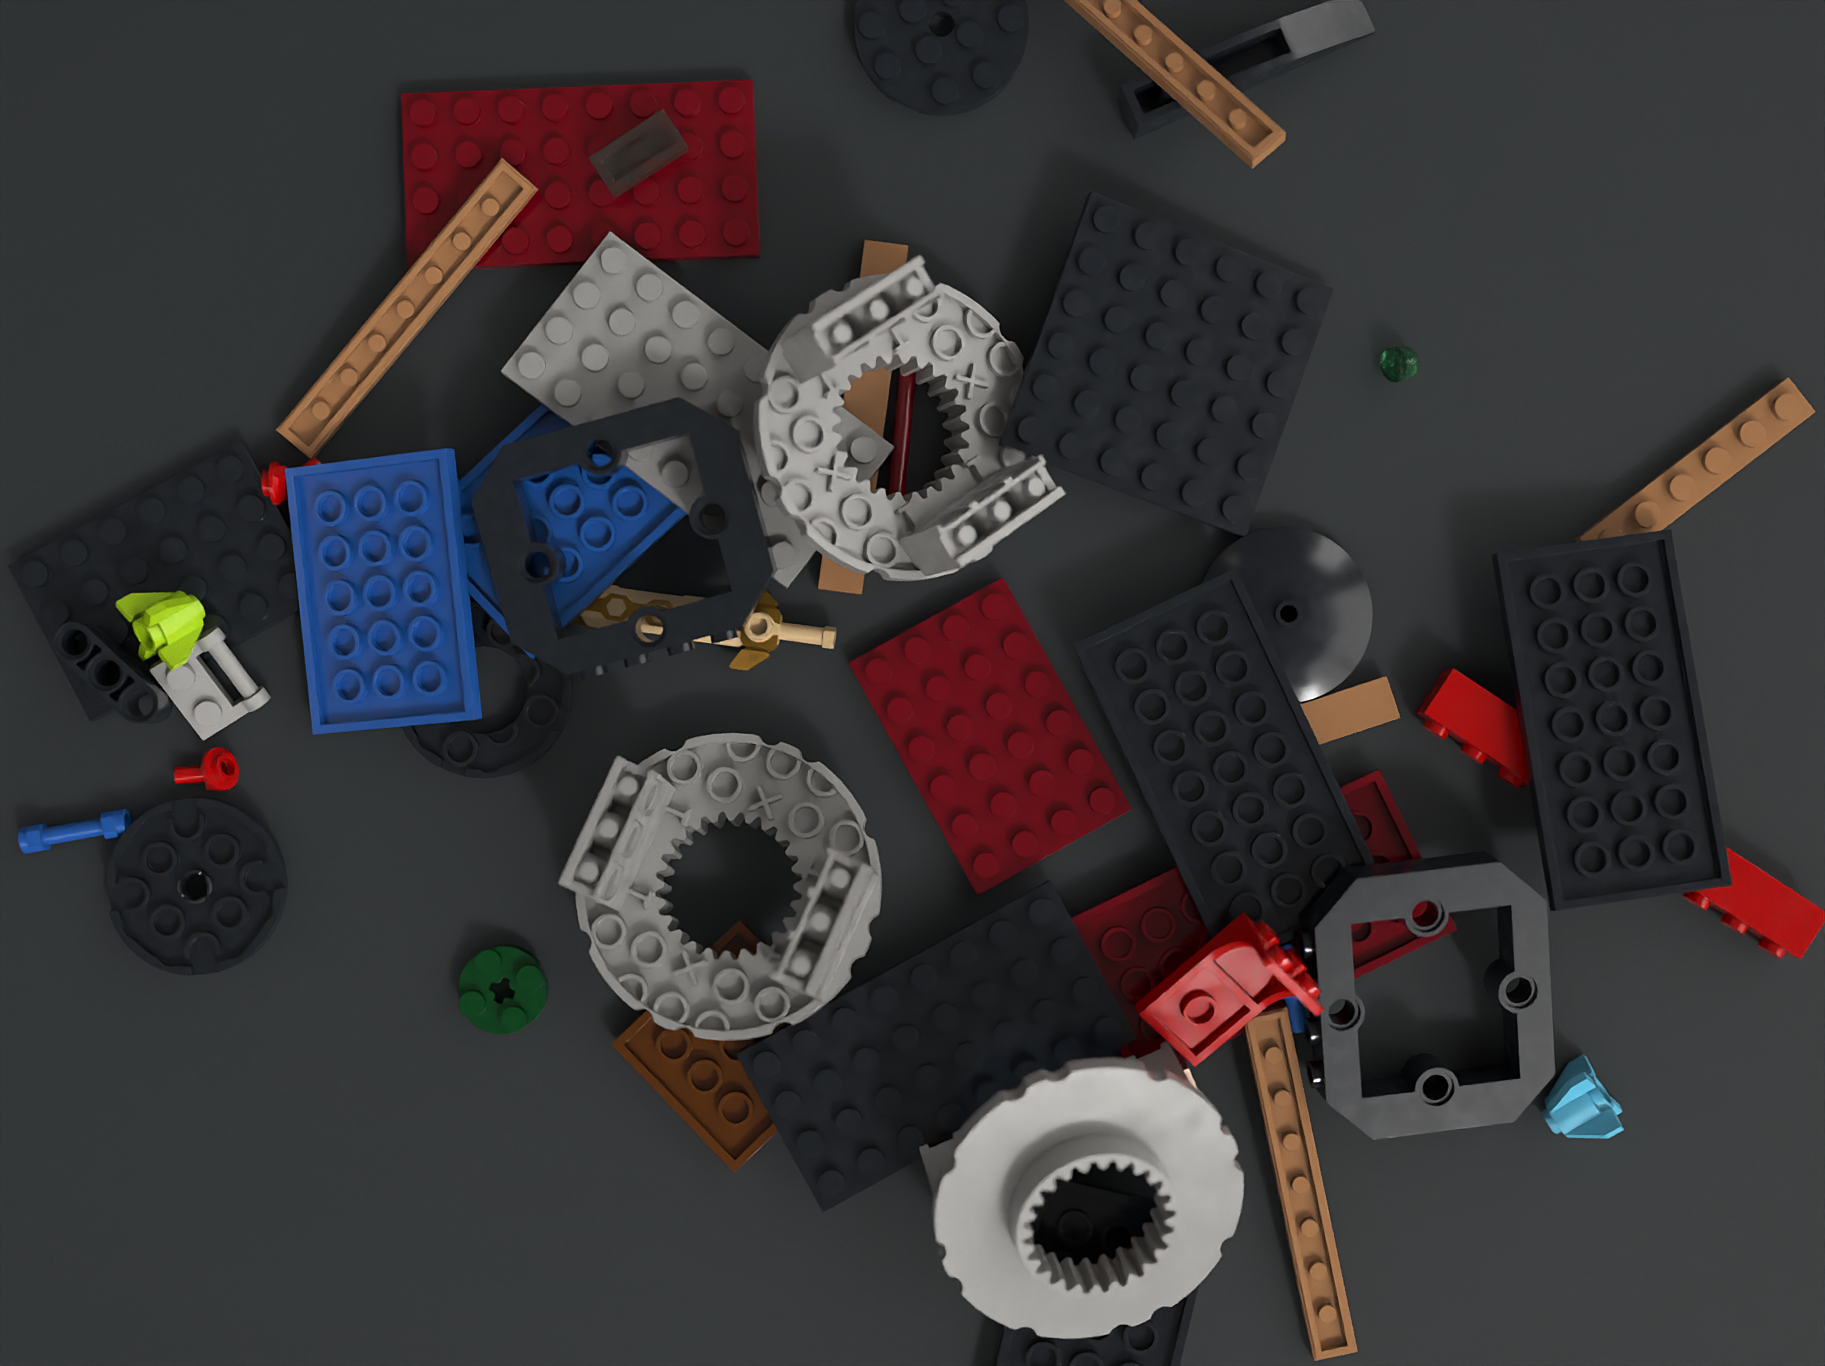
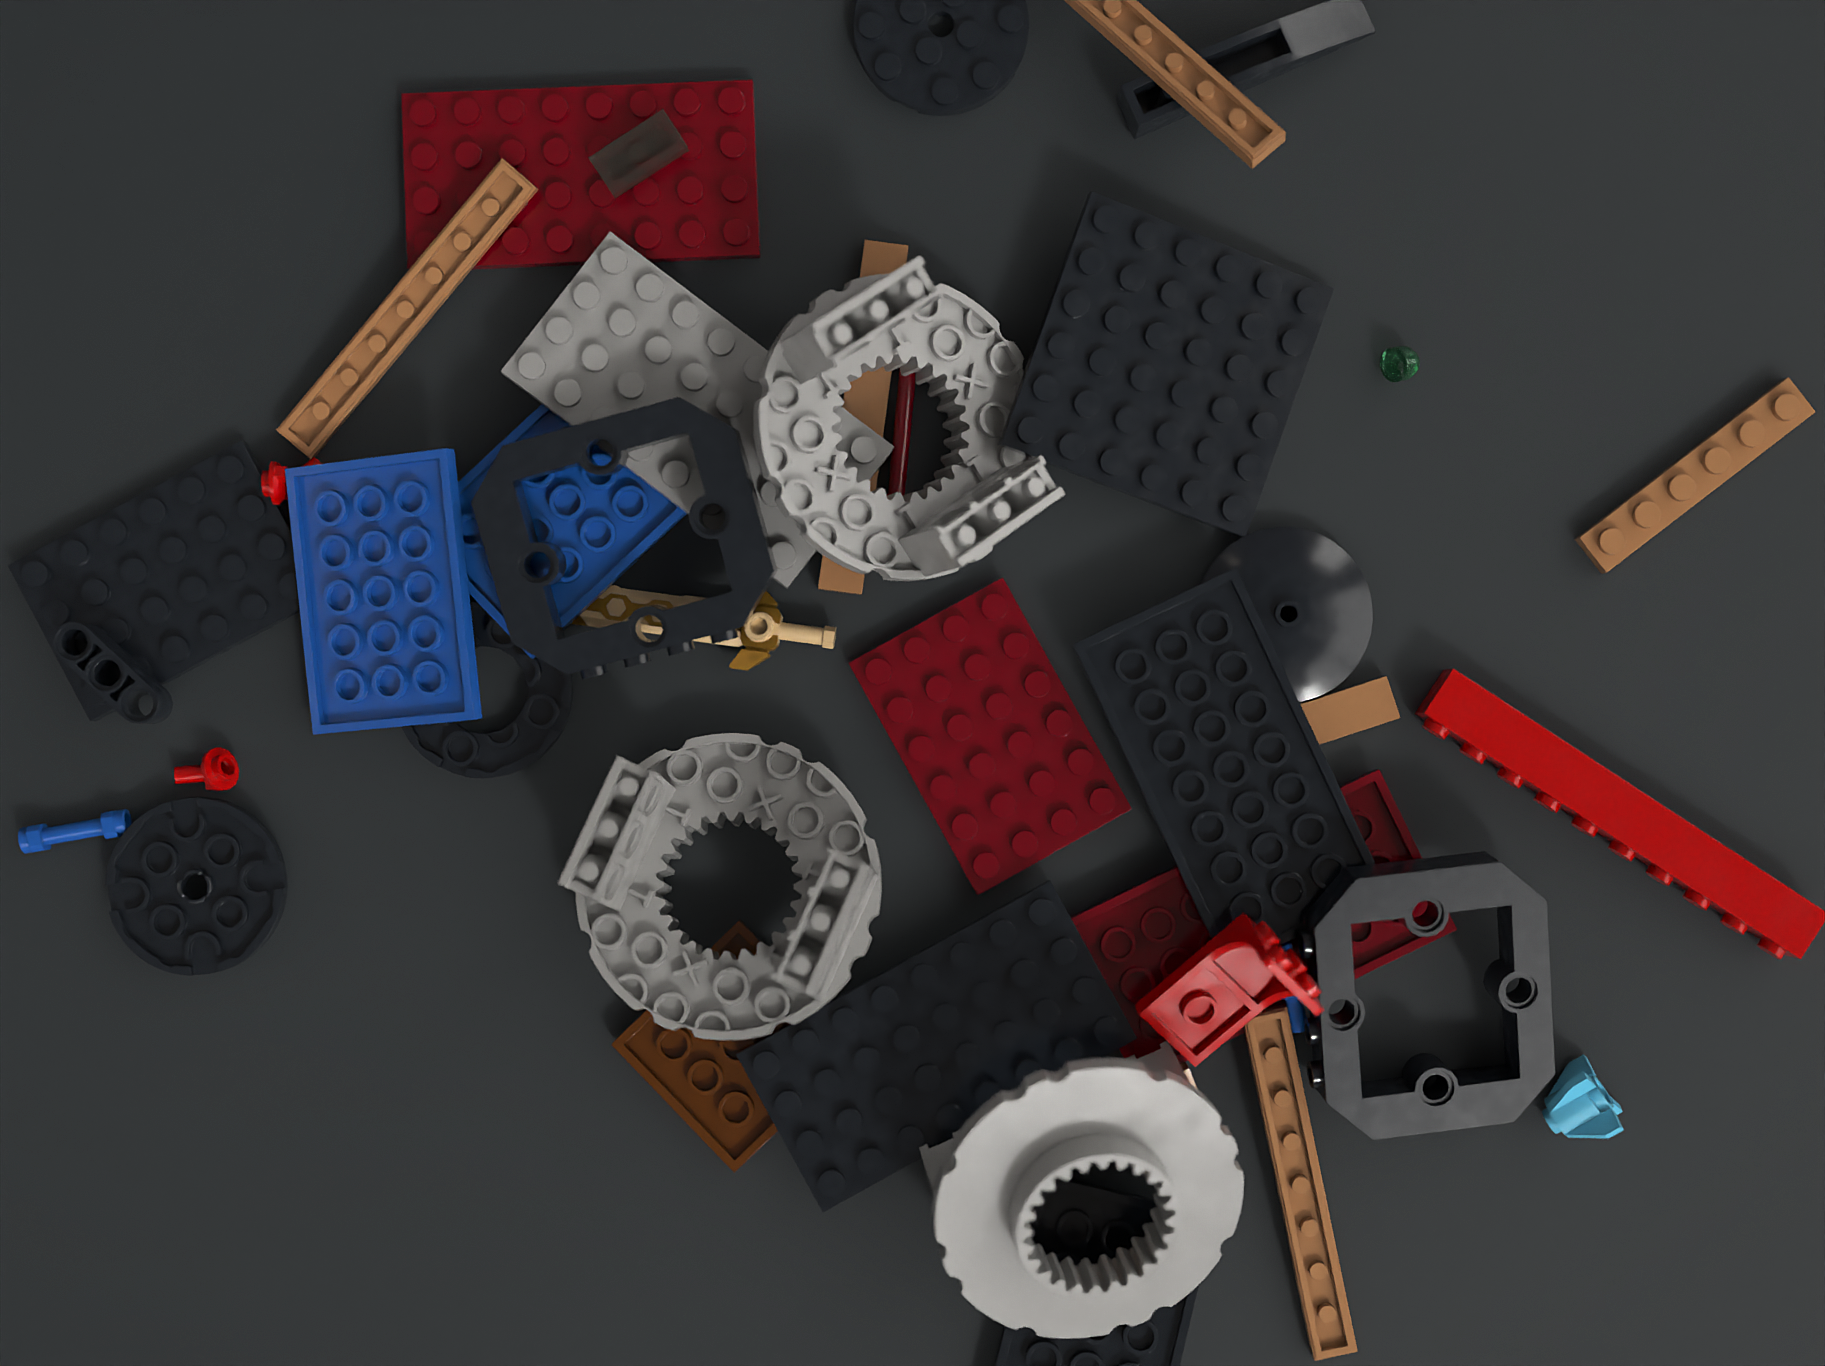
lime brick [116,590,205,671] -> none
light grey plate [149,625,271,741] -> none
dark green plate [458,944,549,1035] -> none
black plate [1491,529,1732,911] -> none

